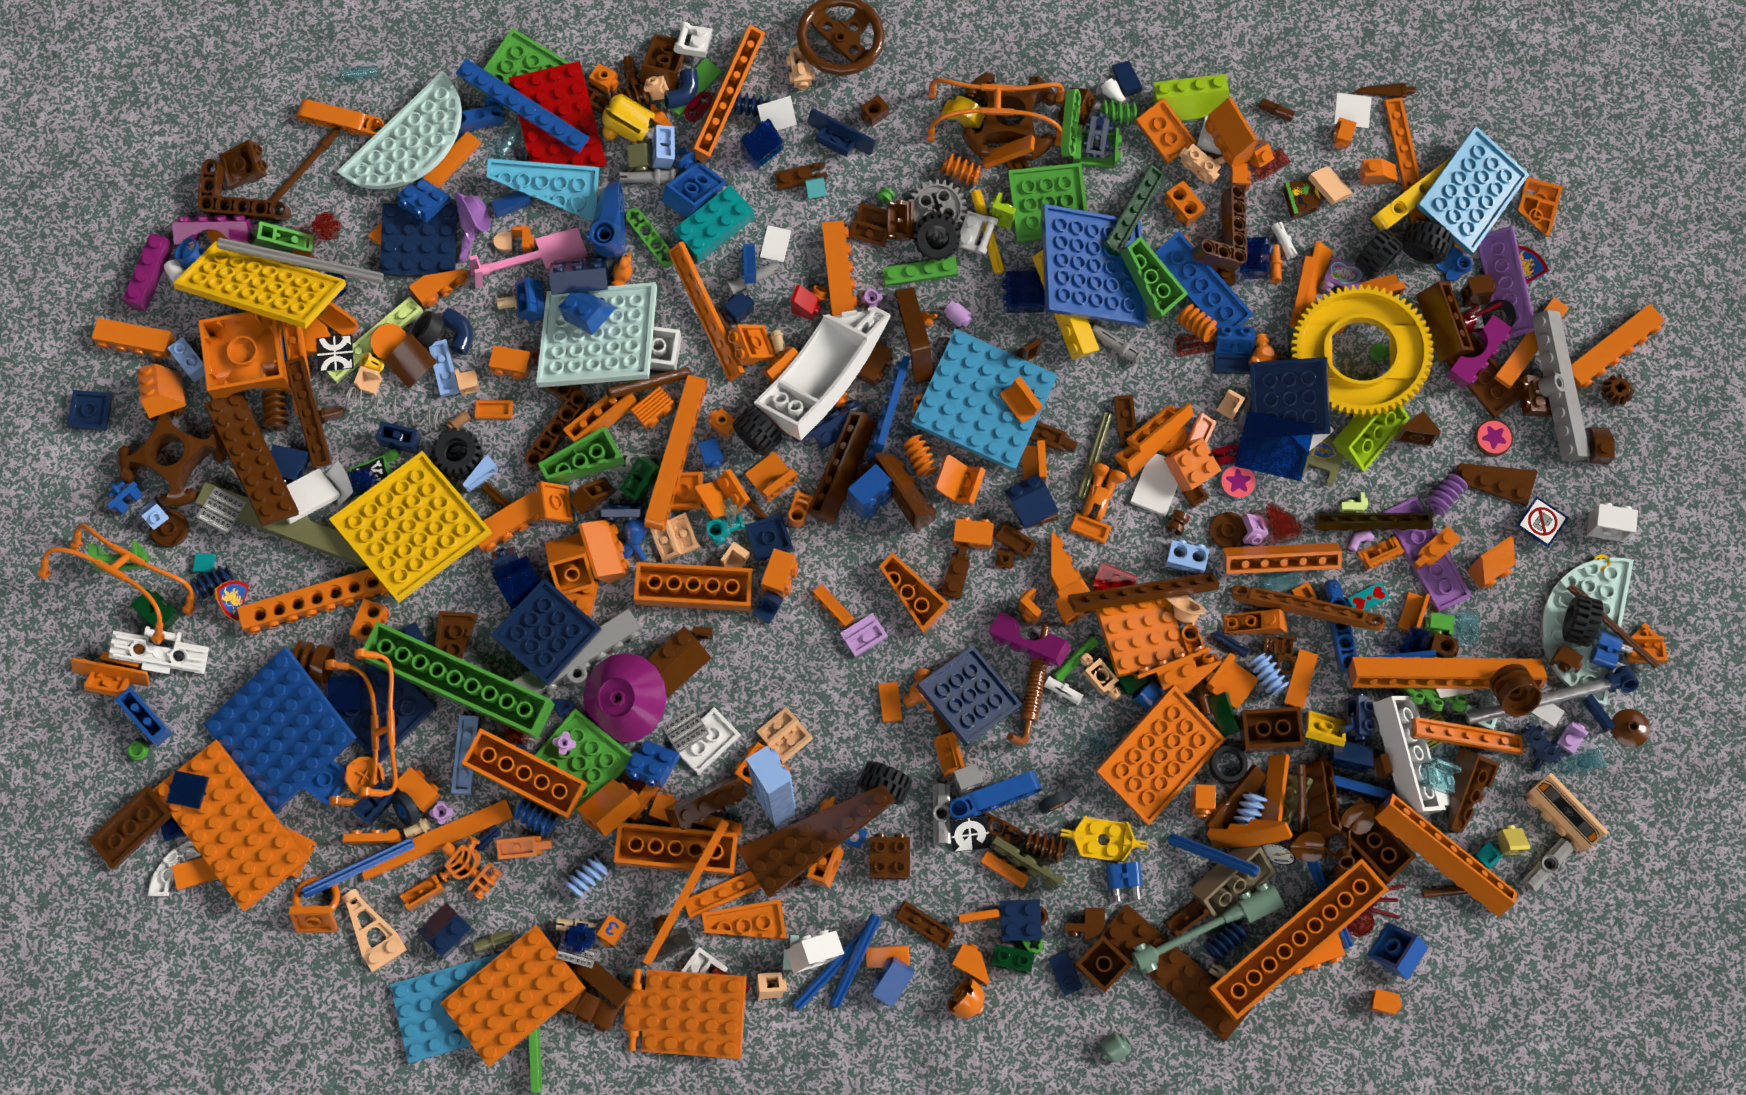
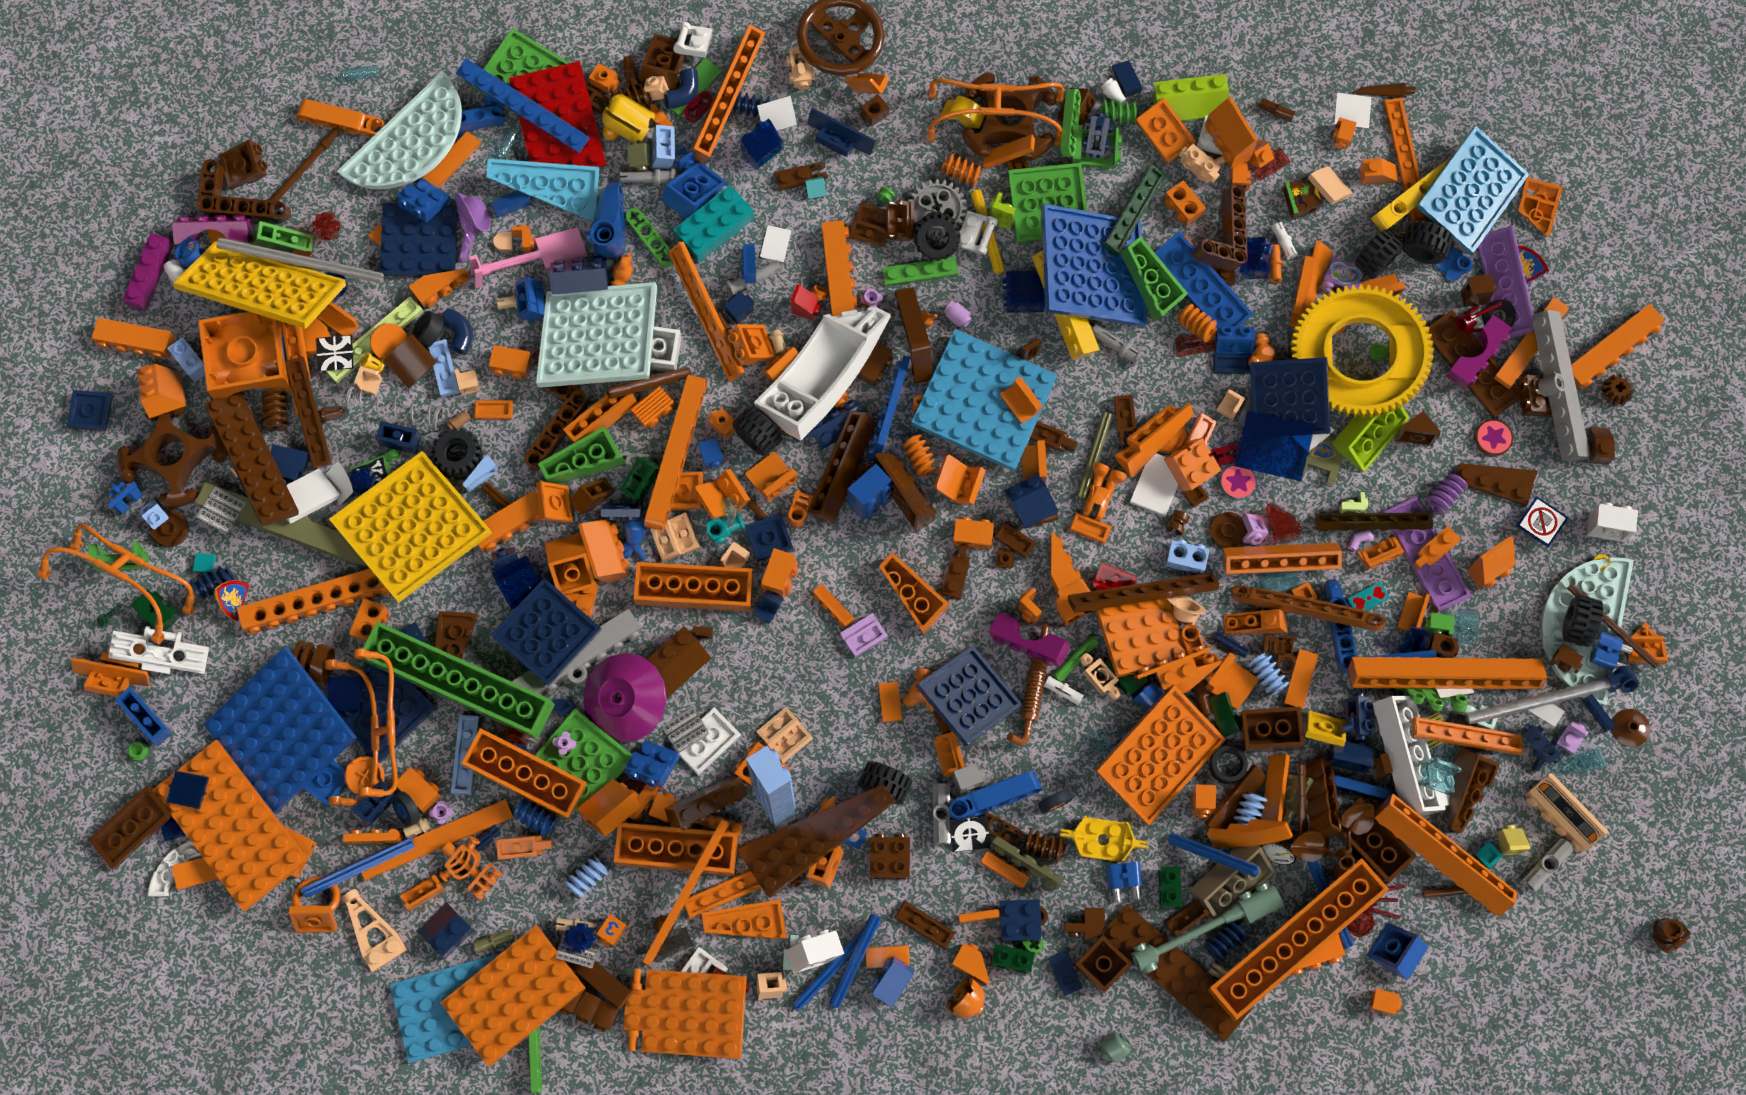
blue slope [558,292,616,335] -> none
reddish brown brick [1416,281,1474,362] -> none
reddish brown wheel [1490,664,1542,717] -> none
none -> clear green hand [97,605,121,629]
none -> orange panel [844,73,889,94]
none -> dark green brick [1158,867,1182,910]
none -> reddish brown piece [1651,918,1690,953]

